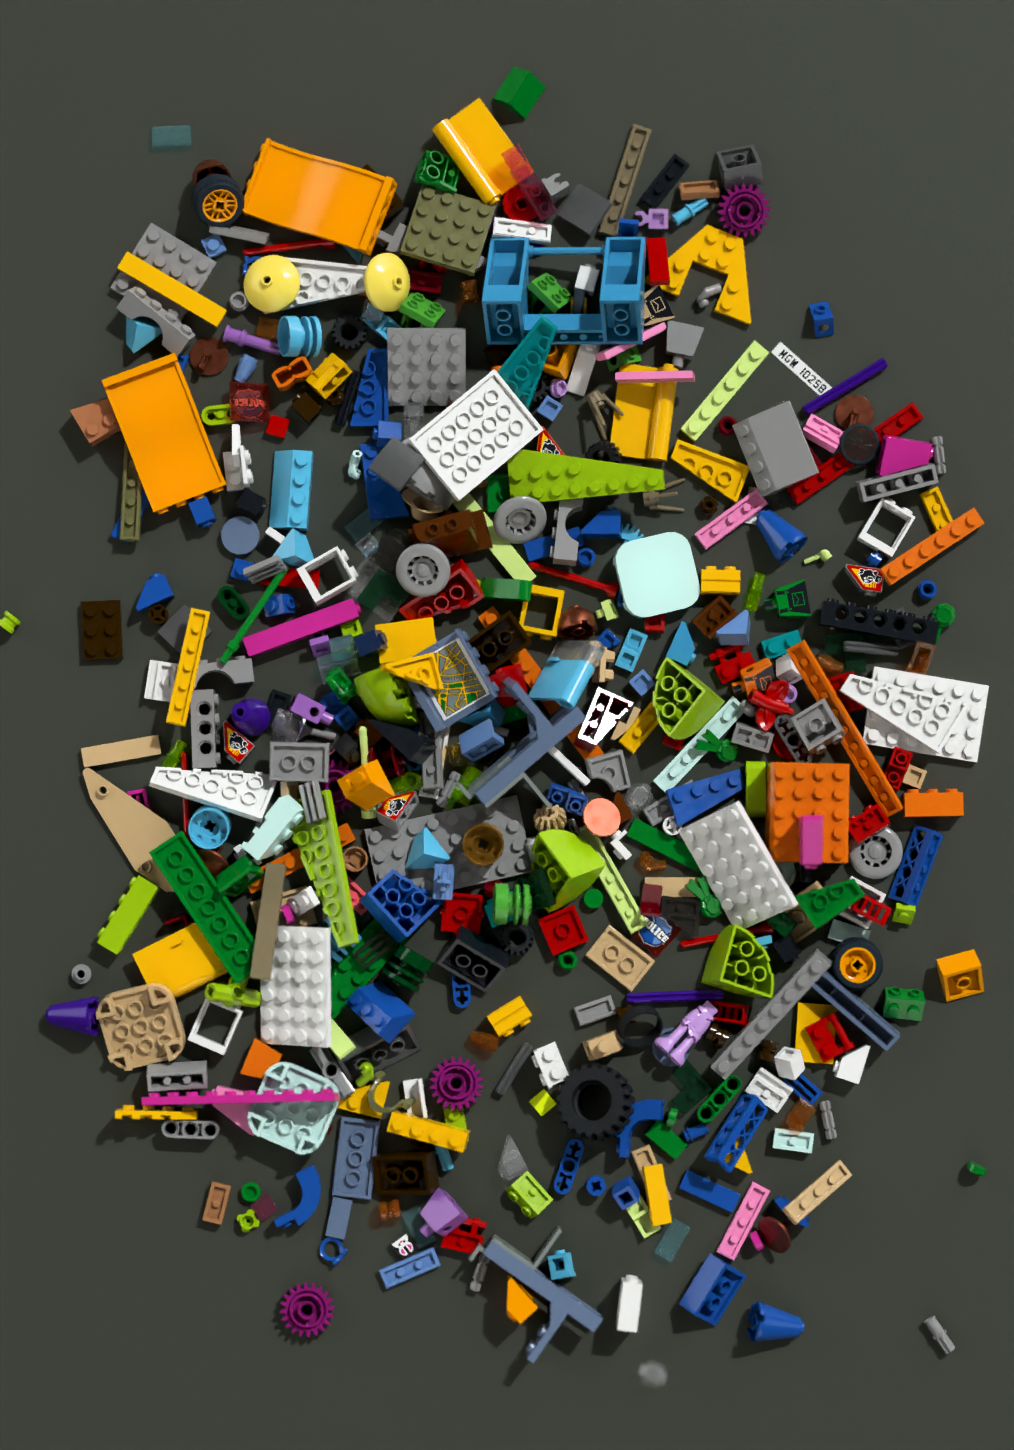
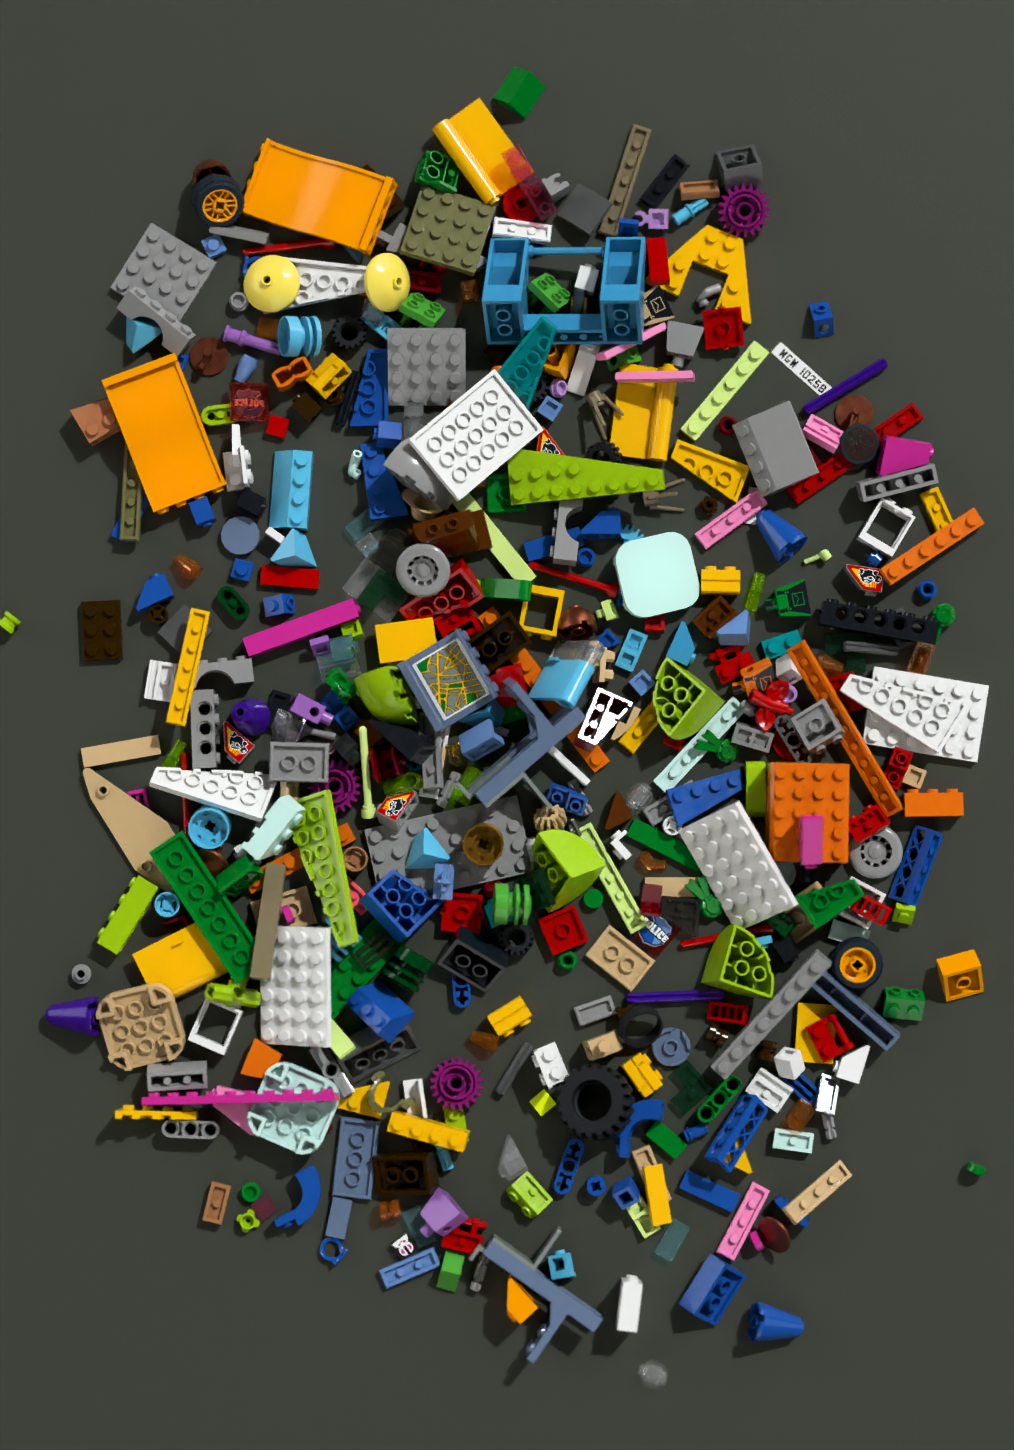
yellow tile [117,252,228,328] -> none
clear light blue tile [152,125,192,148] -> none
green bar [219,566,290,664] -> none
light grey tile [243,555,287,584] -> none
magenta gear [280,1281,335,1337] -> none
white plate [287,886,320,918] -> none
white window [297,546,359,605] -> none
light grey tile [299,780,326,824] -> none
light orange slope [337,760,395,811] -> none
dark blue brick [354,630,388,657] -> none
lime arm [355,1062,374,1087] -> none
dark grey slope [369,436,425,491] -> none
yellow wing [381,652,444,691] -> none
light grey wheel [493,496,547,544] -> none
shield [583,798,621,838] -> none
light grey tile [584,749,631,792] -> none
lavender piece [654,1001,718,1067] -> none
green tile [665,1107,678,1128] -> none
light grey axle [924,1315,955,1354] -> none
light grey axle [931,436,946,475] -> none
none -> medium azure wheel [154,892,182,917]
none -> clear orange cone [173,553,203,580]
none -> red plate [433,607,483,638]
none -> bright green slope [436,1248,466,1292]
none -> yellow brick [620,1052,663,1098]
none -> red plate [702,306,745,350]
none -> tile [814,1073,840,1117]

